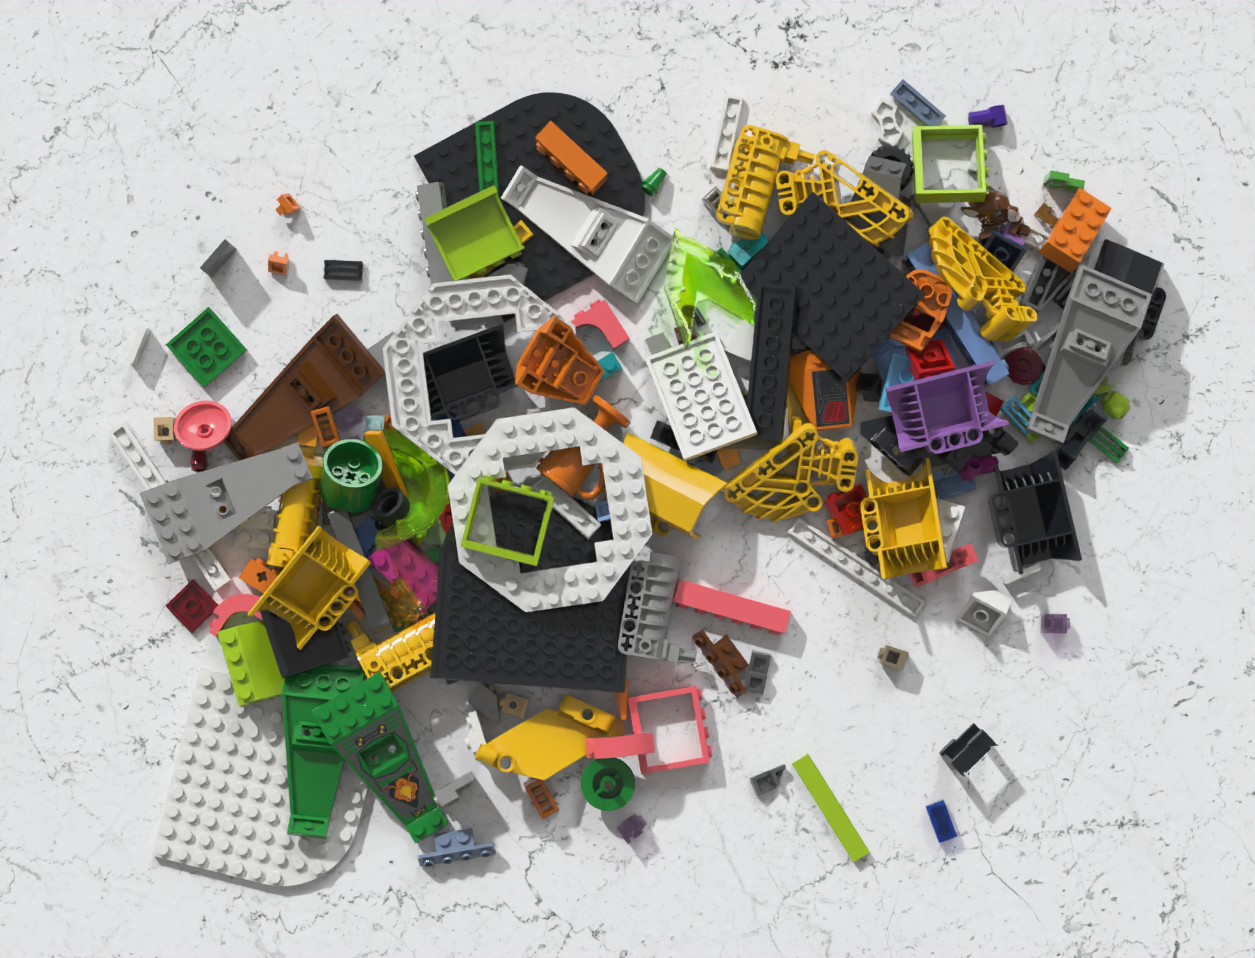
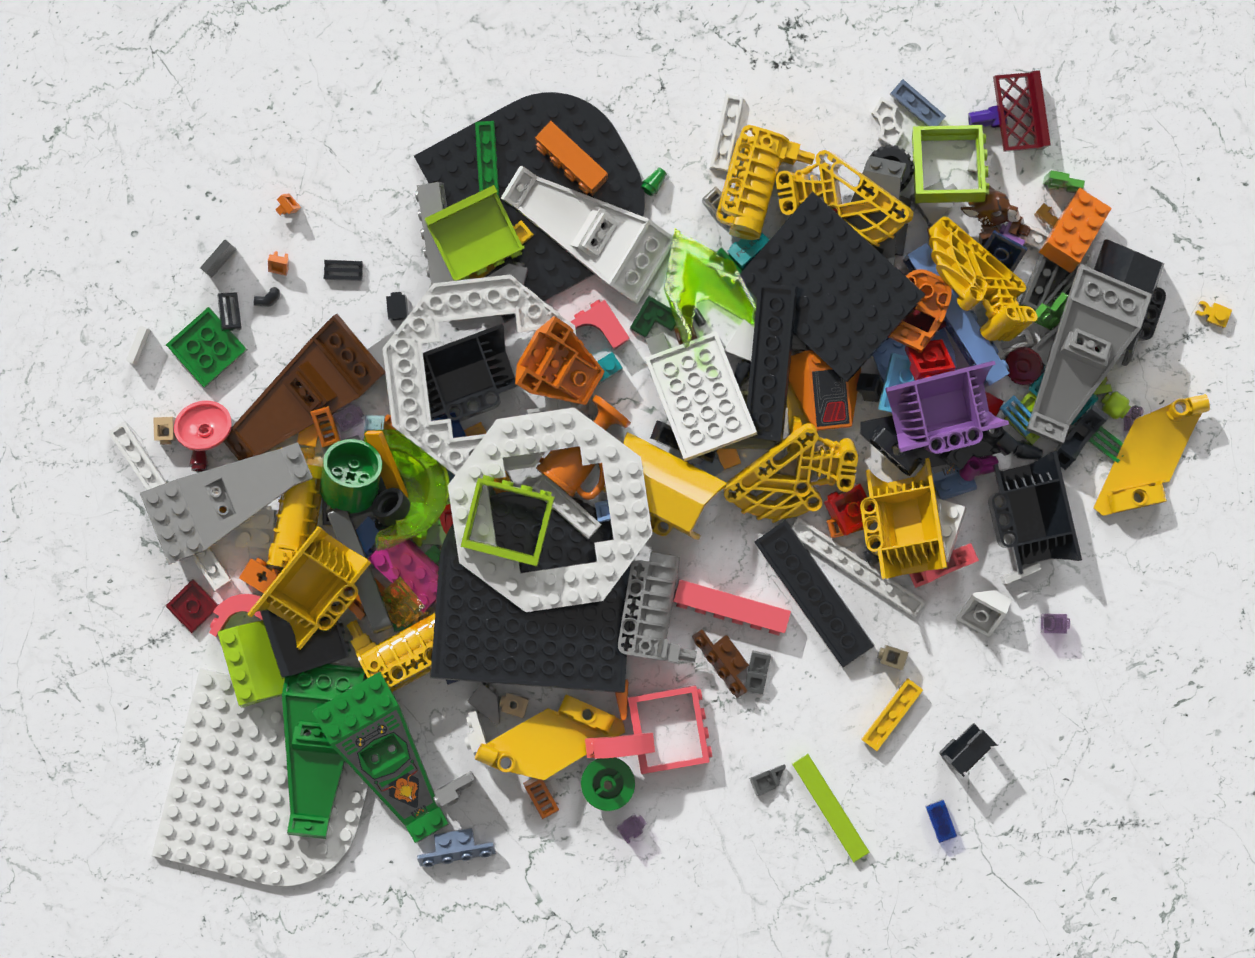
none -> black tile [217,292,242,331]
none -> black arm [254,287,280,307]
none -> black brick [386,292,408,321]
none -> dark green tile [629,296,682,338]
none -> black cone [734,359,751,389]
none -> black plate [754,520,875,667]
none -> yellow plate [861,678,923,751]
none -> dark red fence [993,70,1051,152]
none -> black cone [1013,440,1043,460]
none -> bright green plate [1035,292,1069,330]
none -> yellow panel [1093,394,1210,516]
none -> clear purple arm [1123,405,1144,431]
none -> yellow plate [1195,301,1232,328]

